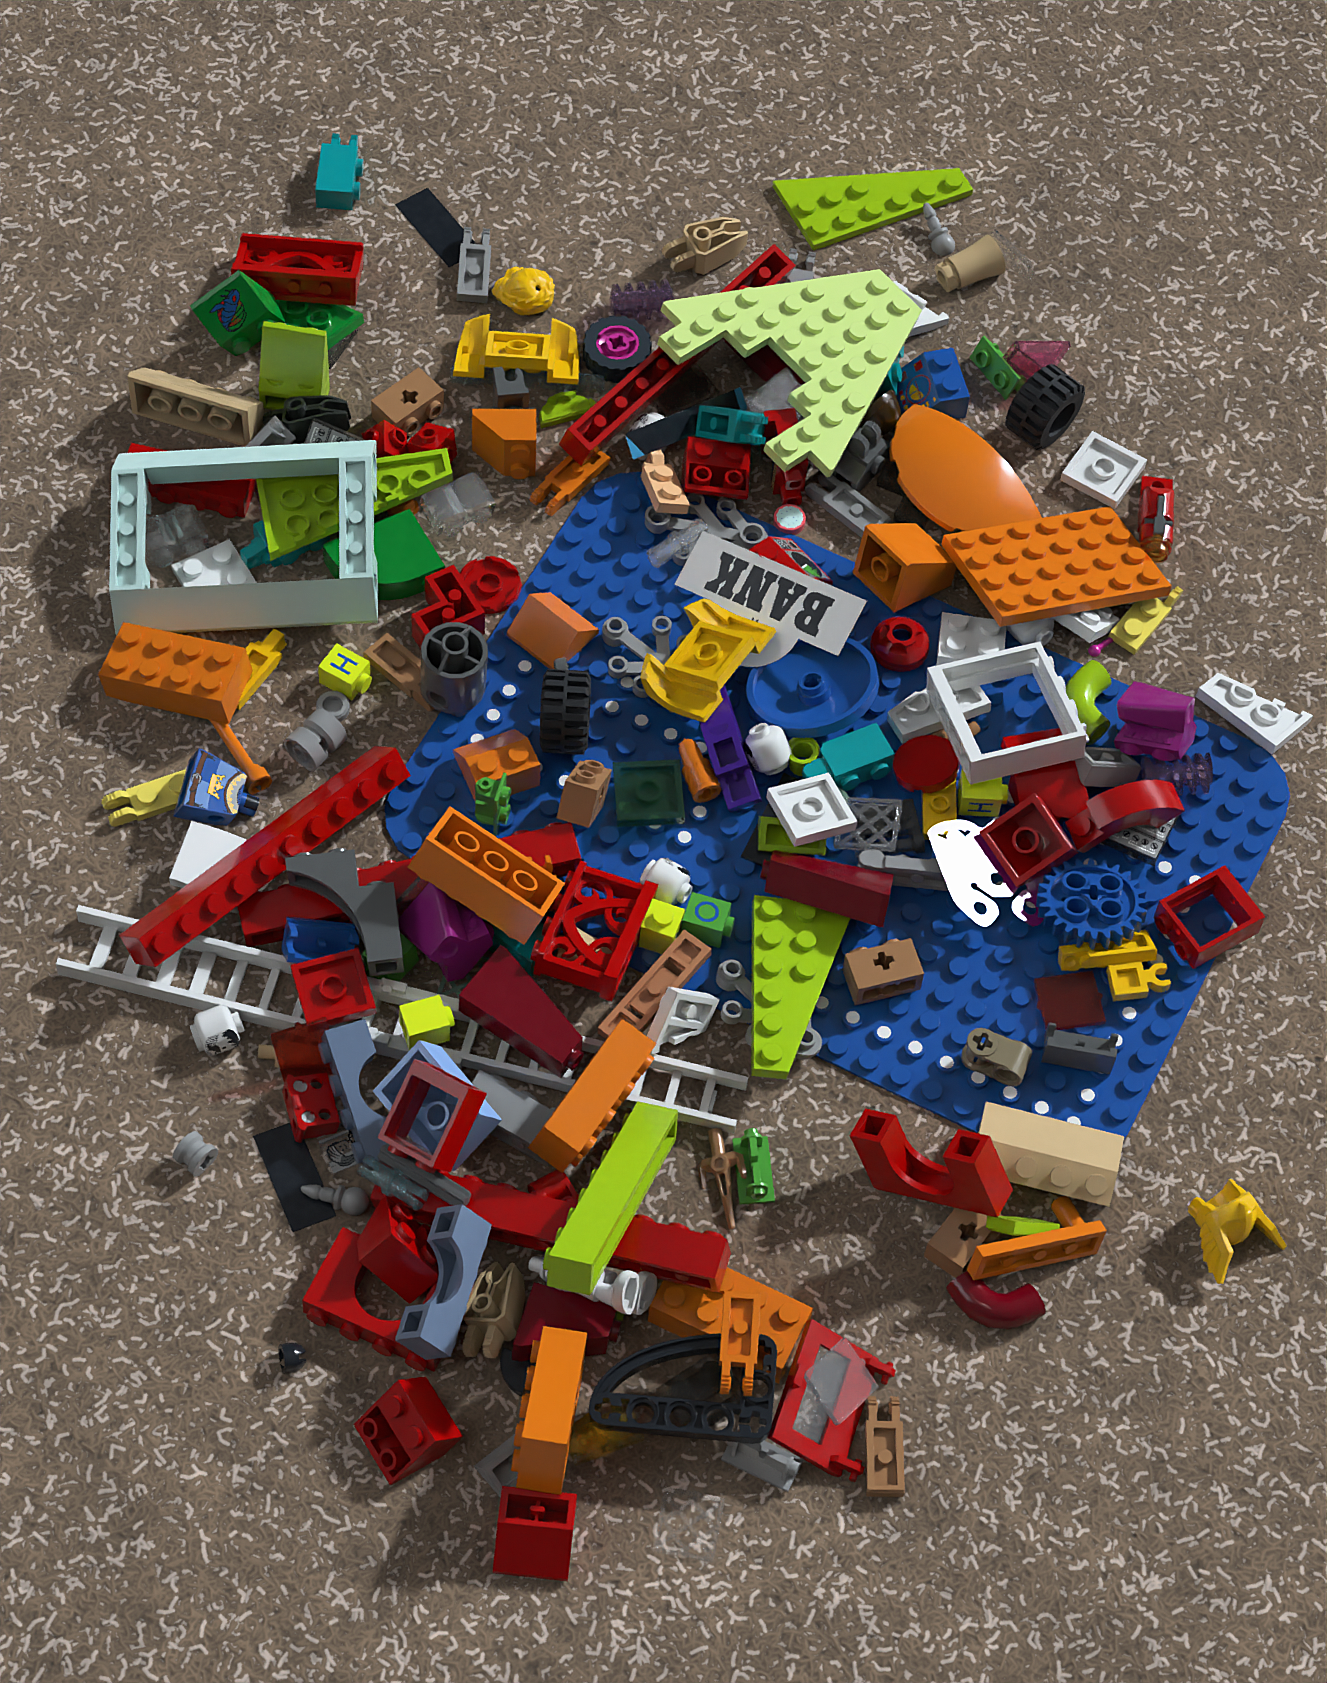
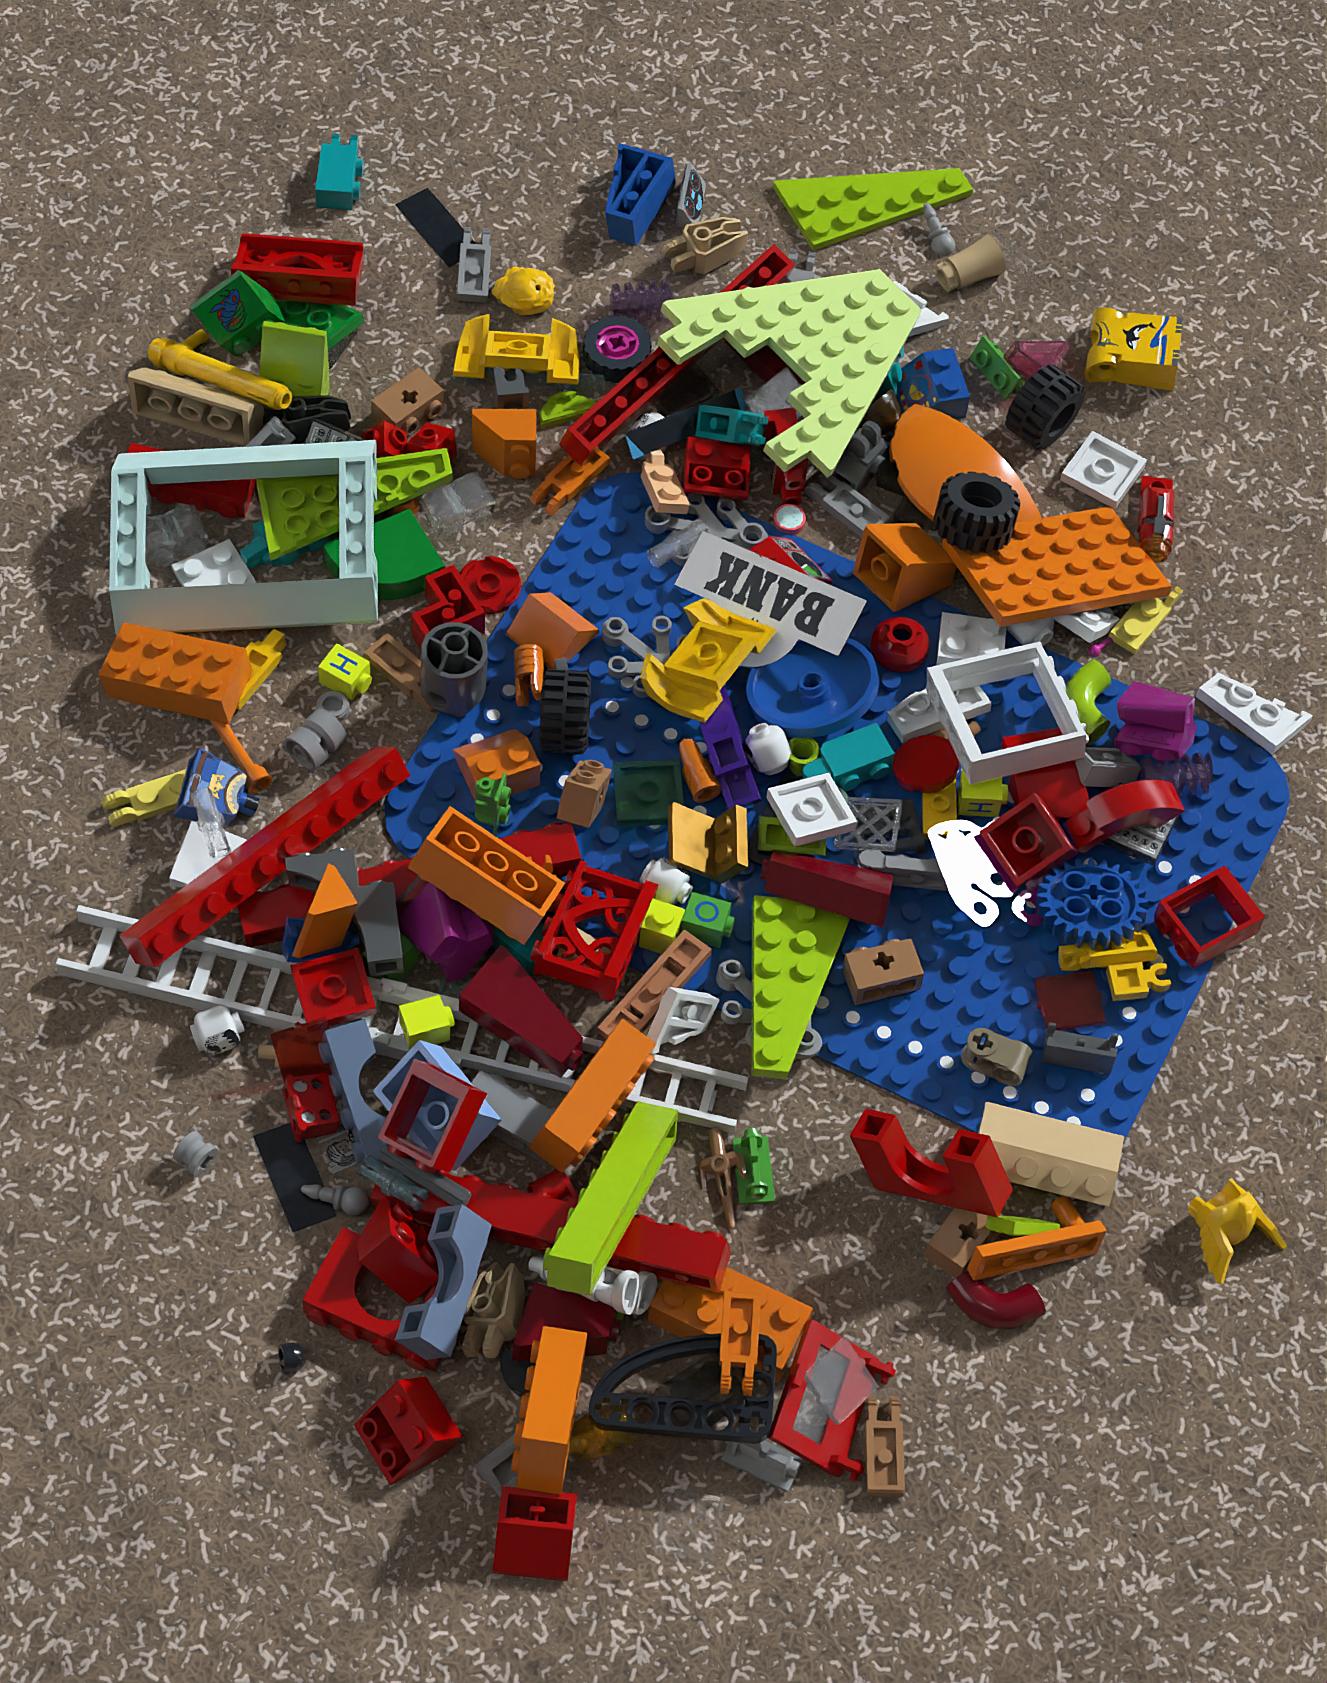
none -> yellow cylinder [147,329,292,410]
none -> clear pin [190,787,232,858]
none -> orange slope [292,863,358,958]
none -> orange hinge [514,644,544,707]
none -> blue wedge [605,143,676,246]
none -> bracket [668,802,748,884]
none -> slope [675,163,706,228]
none -> black tyre [933,472,1021,553]
none -> yellow piece [1085,307,1183,391]

